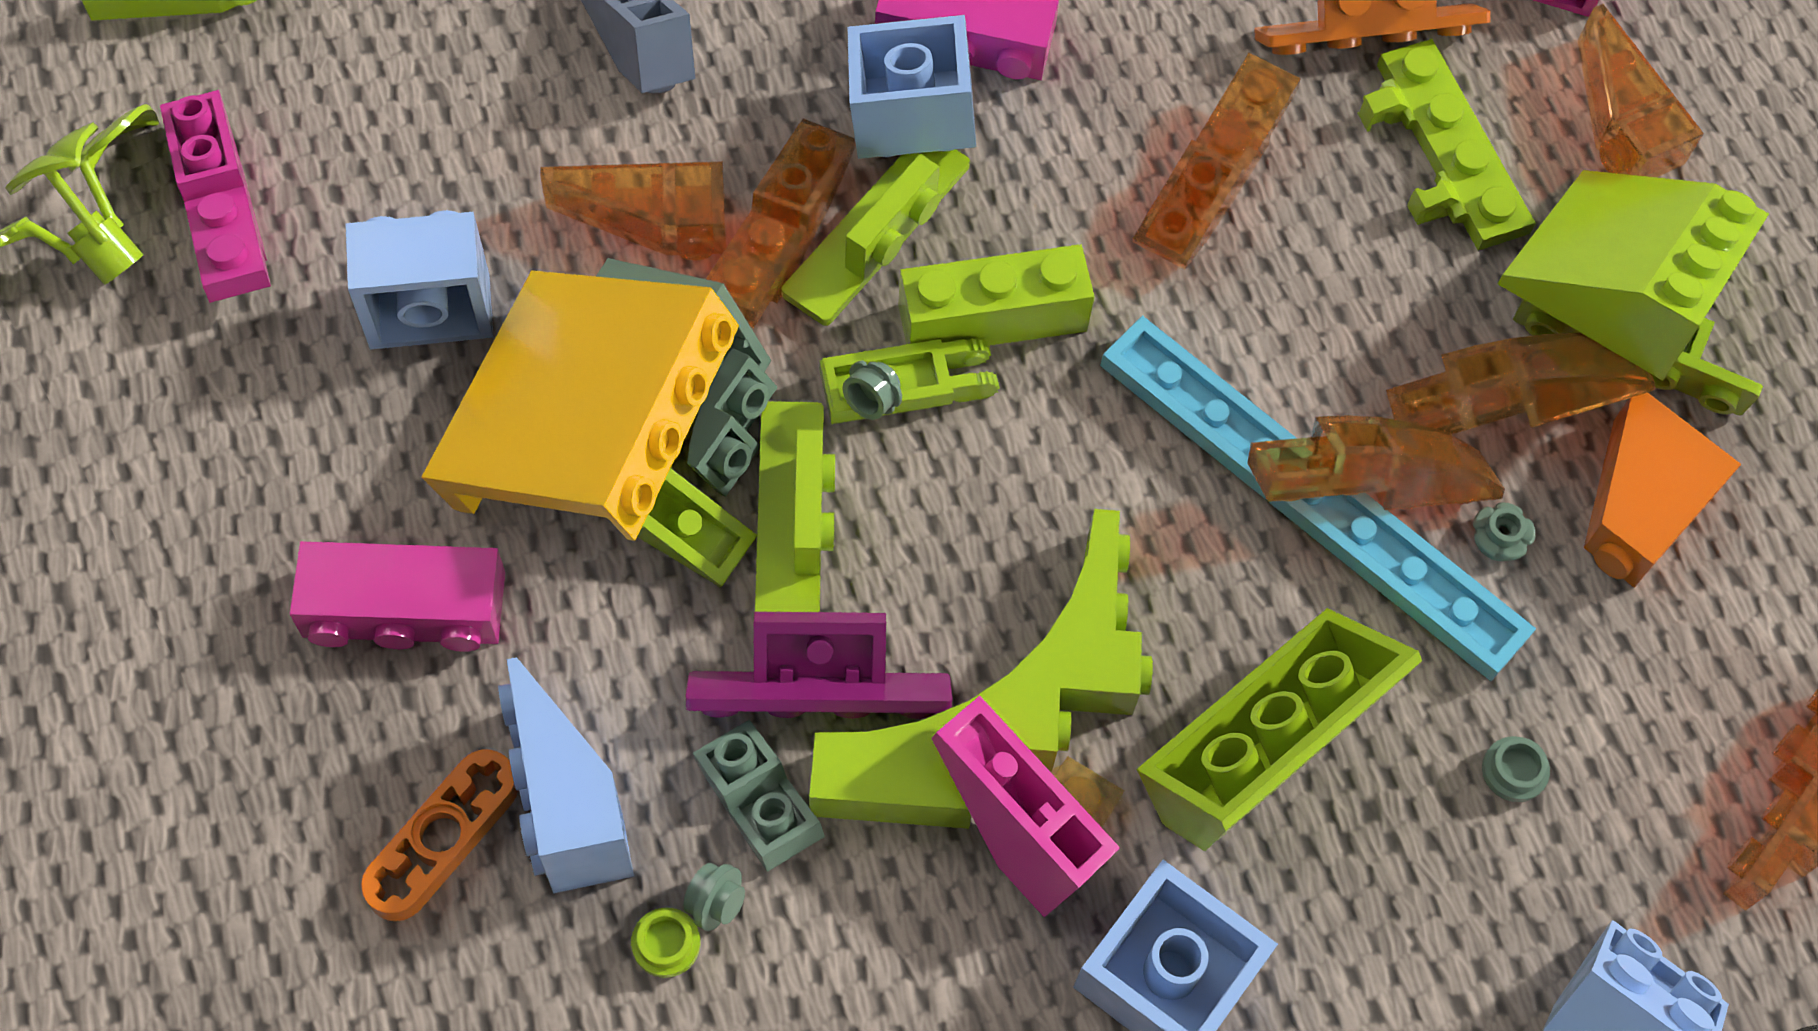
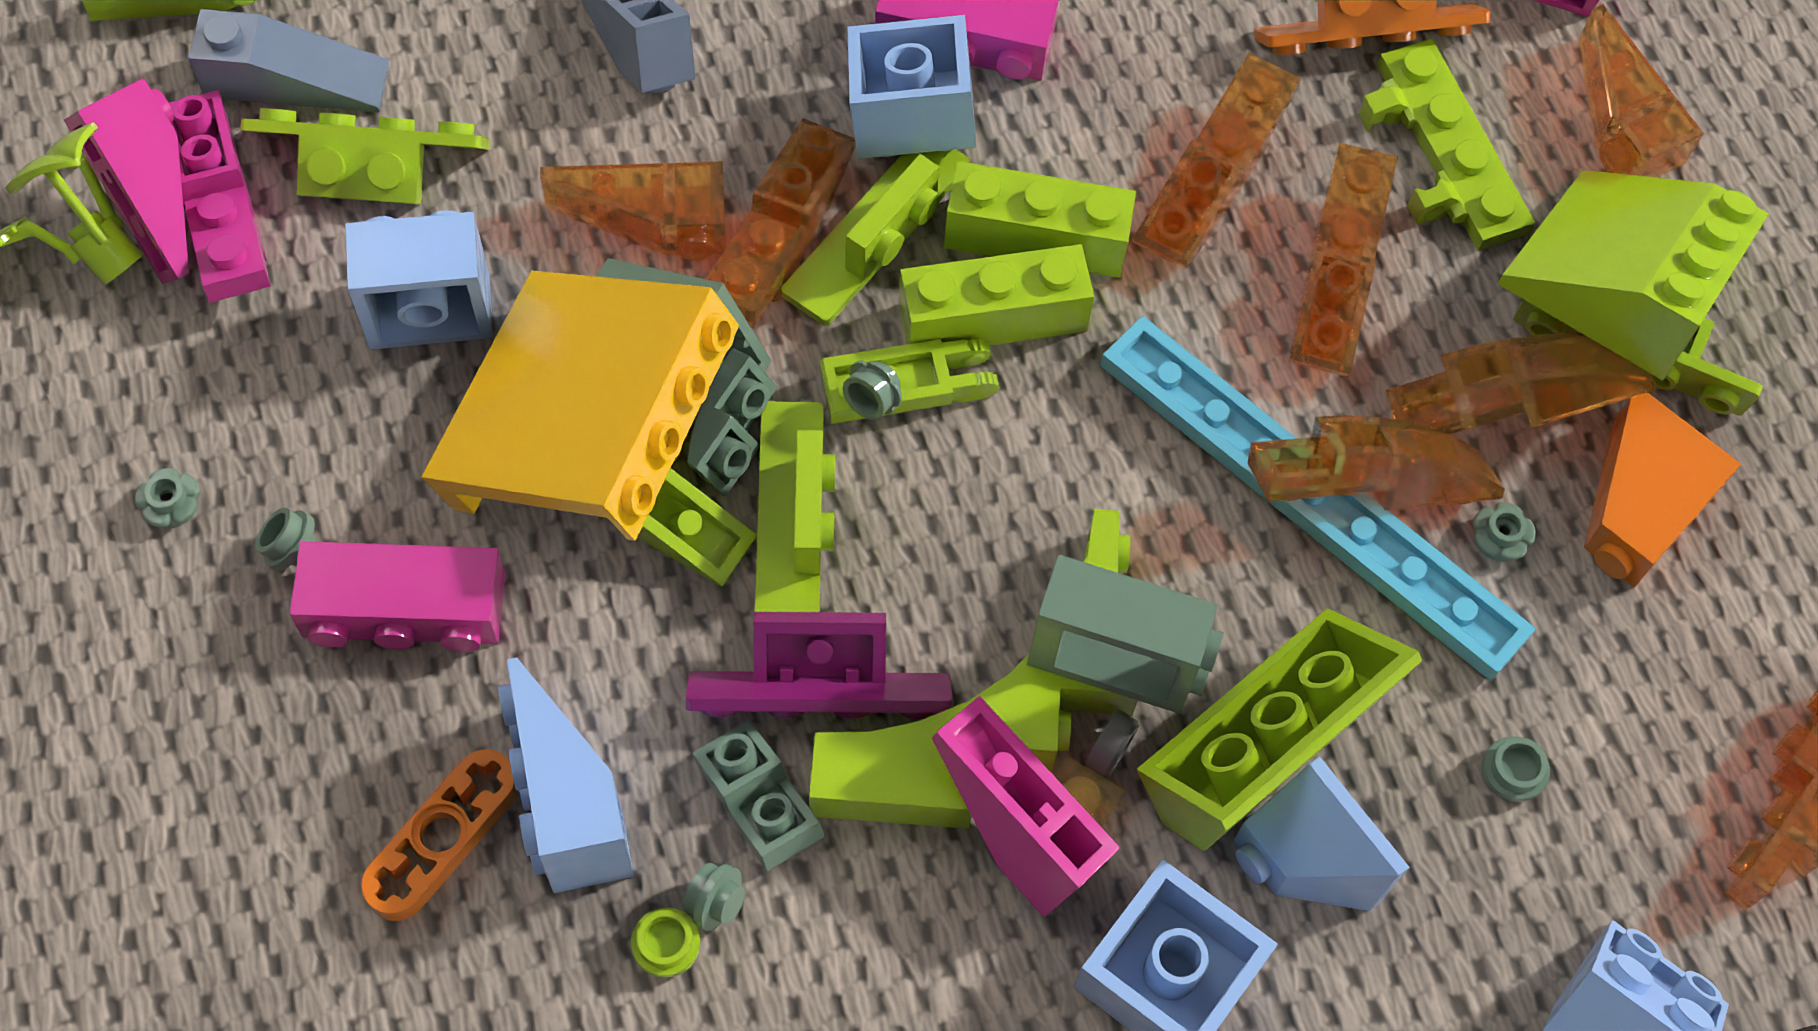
none -> dark pink slope [64,78,189,284]
none -> sand green plate [135,468,200,528]
none -> sand blue slope [188,9,389,112]
none -> lime bracket [240,108,490,204]
none -> sand green plate [255,508,316,571]
none -> lime brick [944,161,1136,278]
none -> sand green window [1027,554,1224,714]
none -> dark grey tile [1085,709,1139,778]
none -> light blue slope [1233,757,1410,911]
none -> clear orange slope [1288,143,1398,377]

